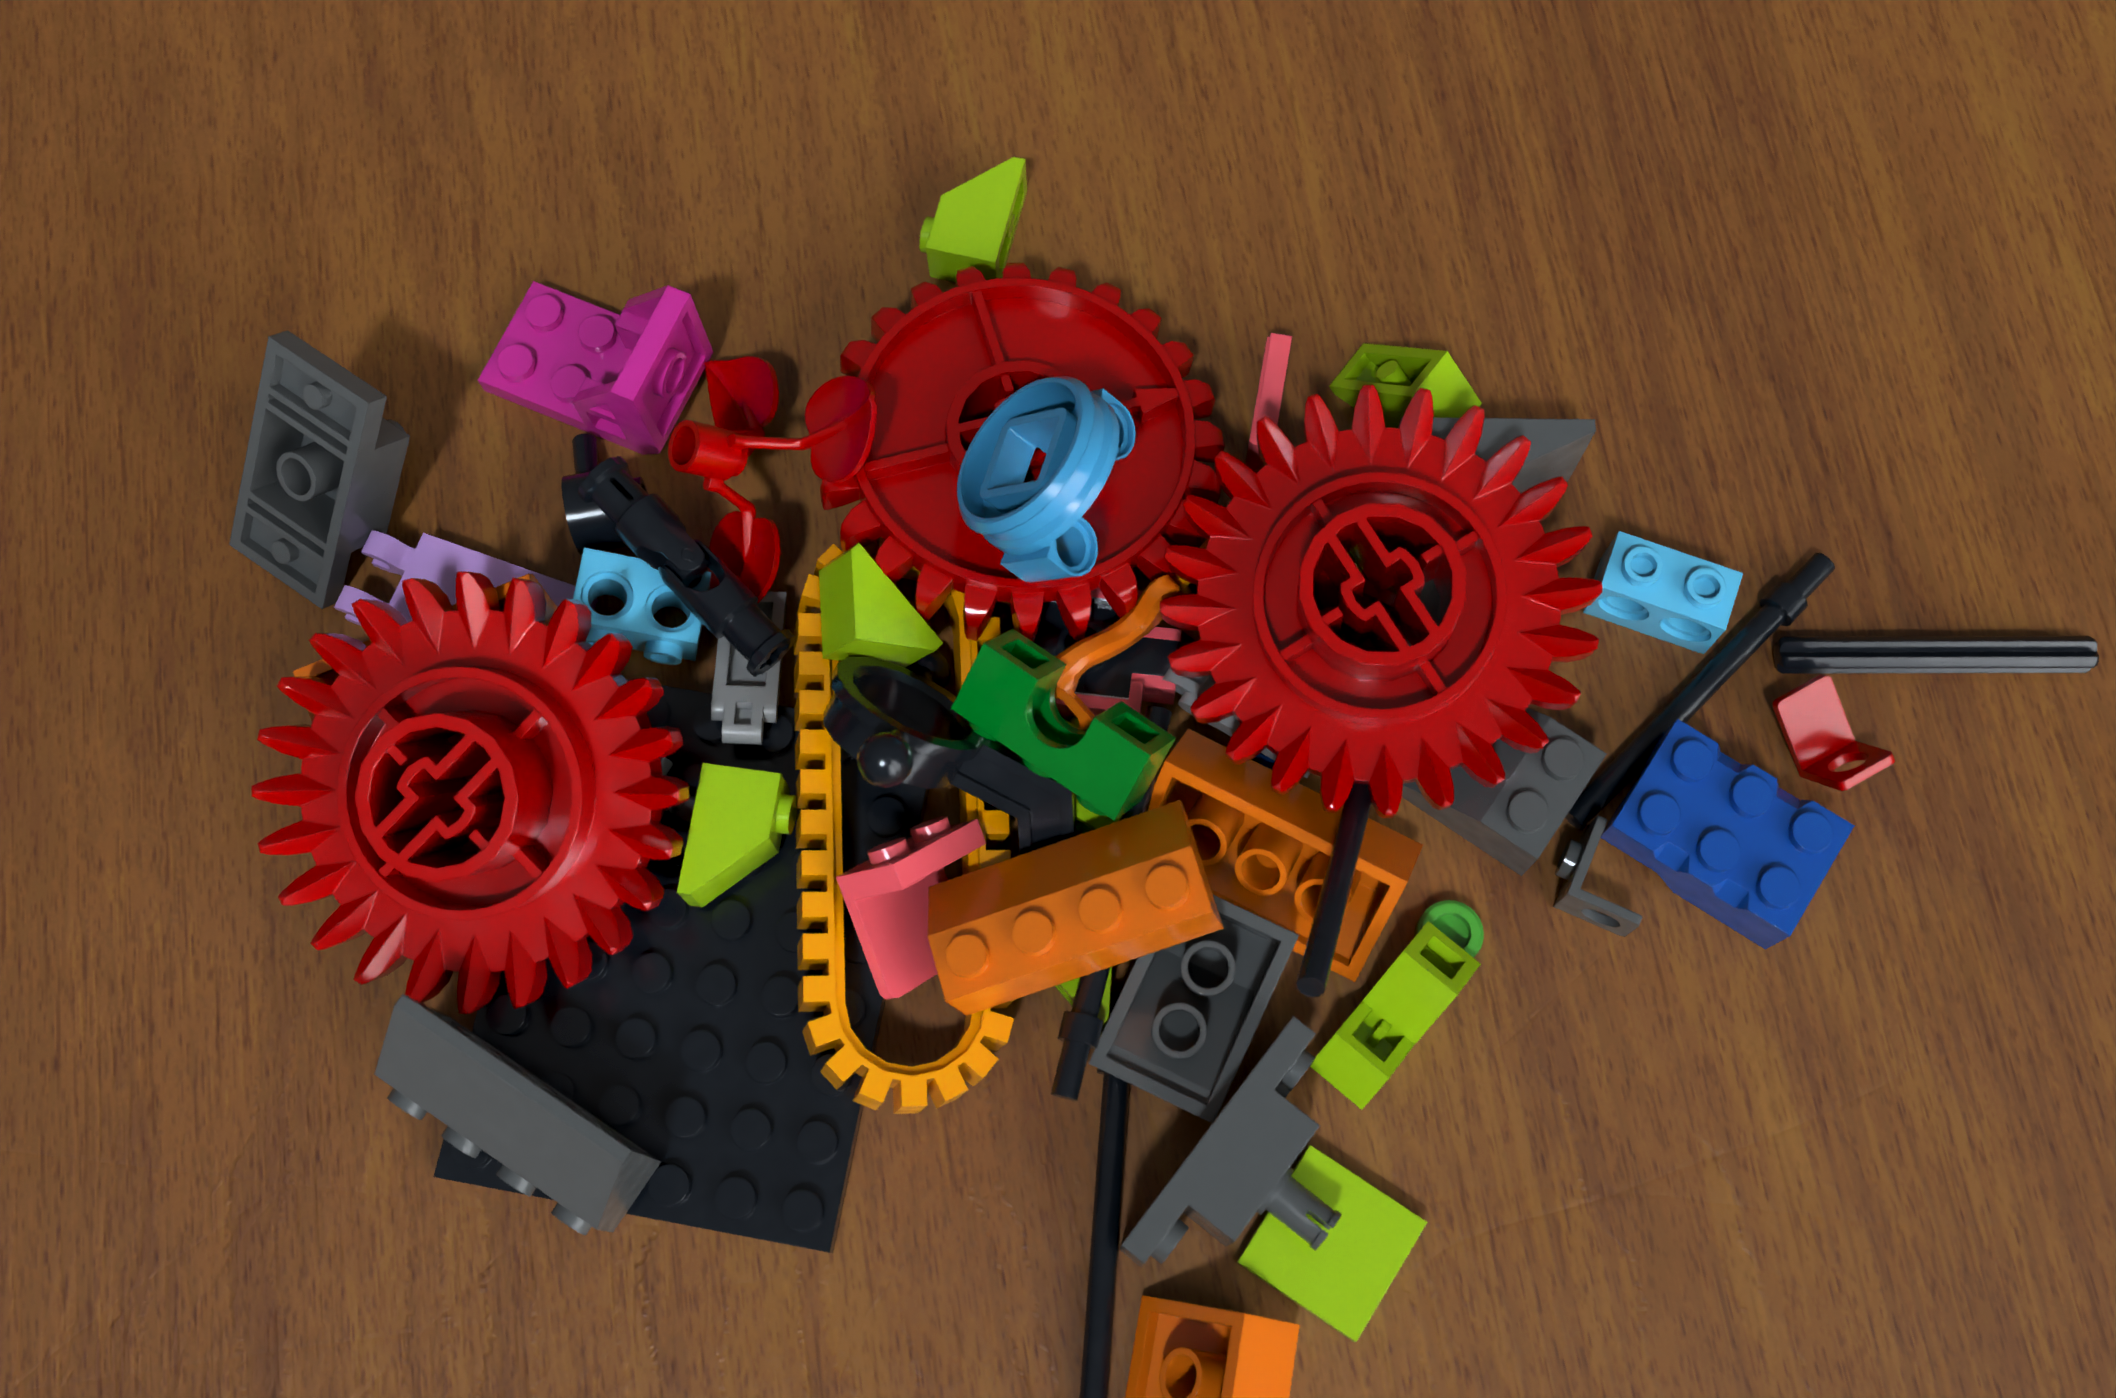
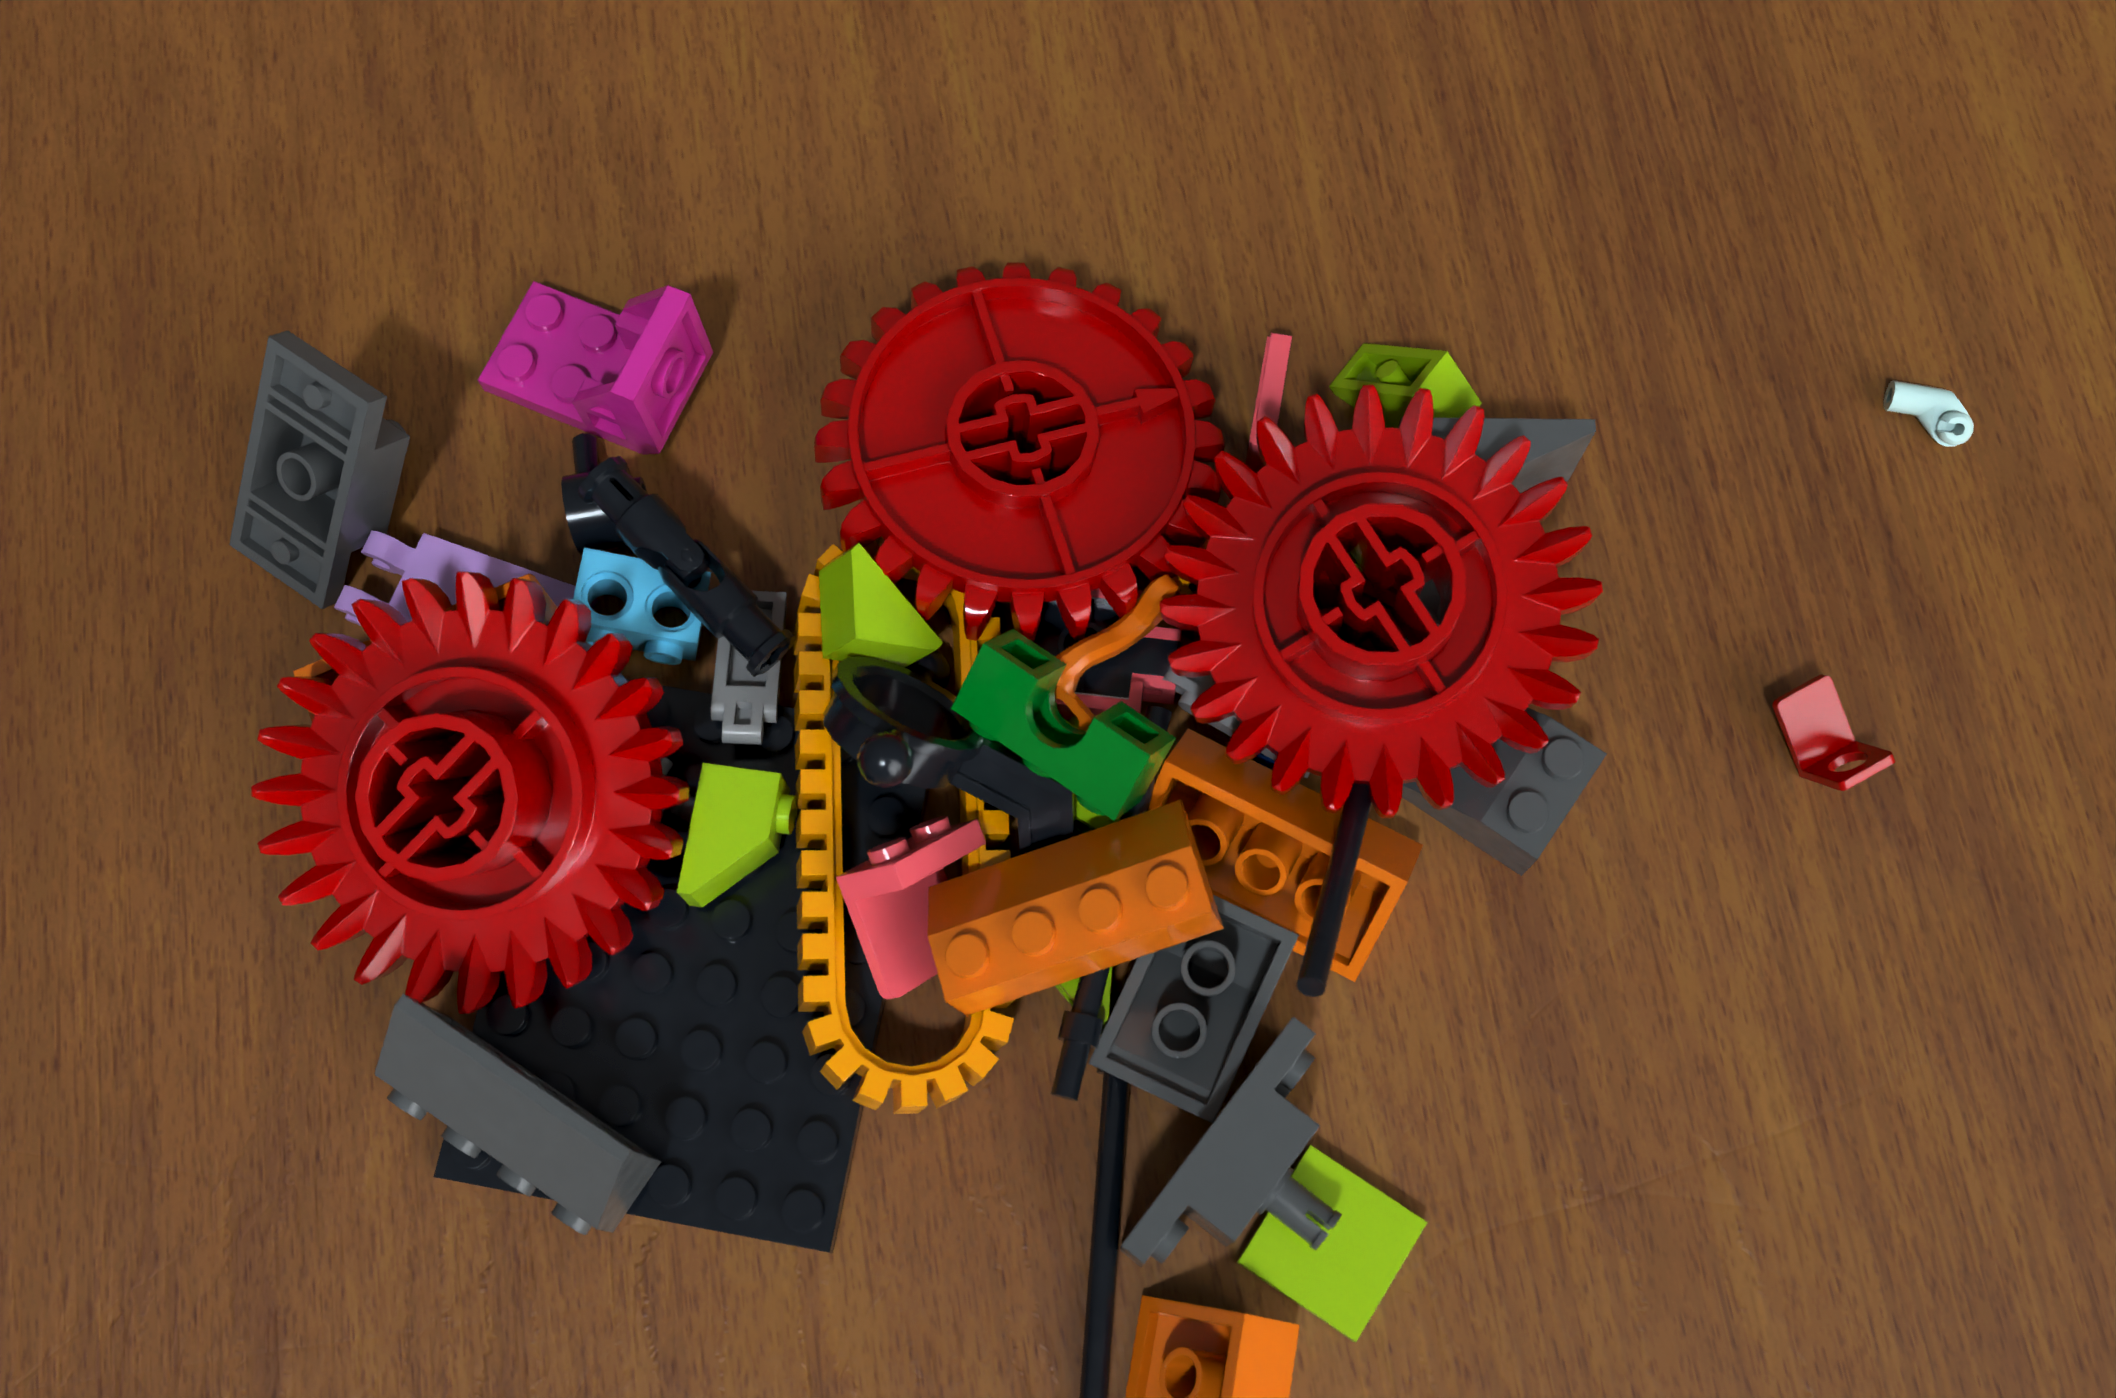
red plant [668,356,877,604] -> none
lime slope [919,157,1027,282] -> none
dark azure piece [957,376,1136,583] -> none
lime brick [1310,921,1481,1110] -> none
bright green tile [1414,900,1484,958] -> none
dark grey bracket [1553,815,1642,937] -> none
black bar [1565,553,1835,830] -> none
medium azure brick [1583,531,1743,654] -> none
blue piece [1601,719,1855,949] -> none
black axle [1773,636,2099,674] -> none
none -> light aqua arm [1883,380,1974,447]

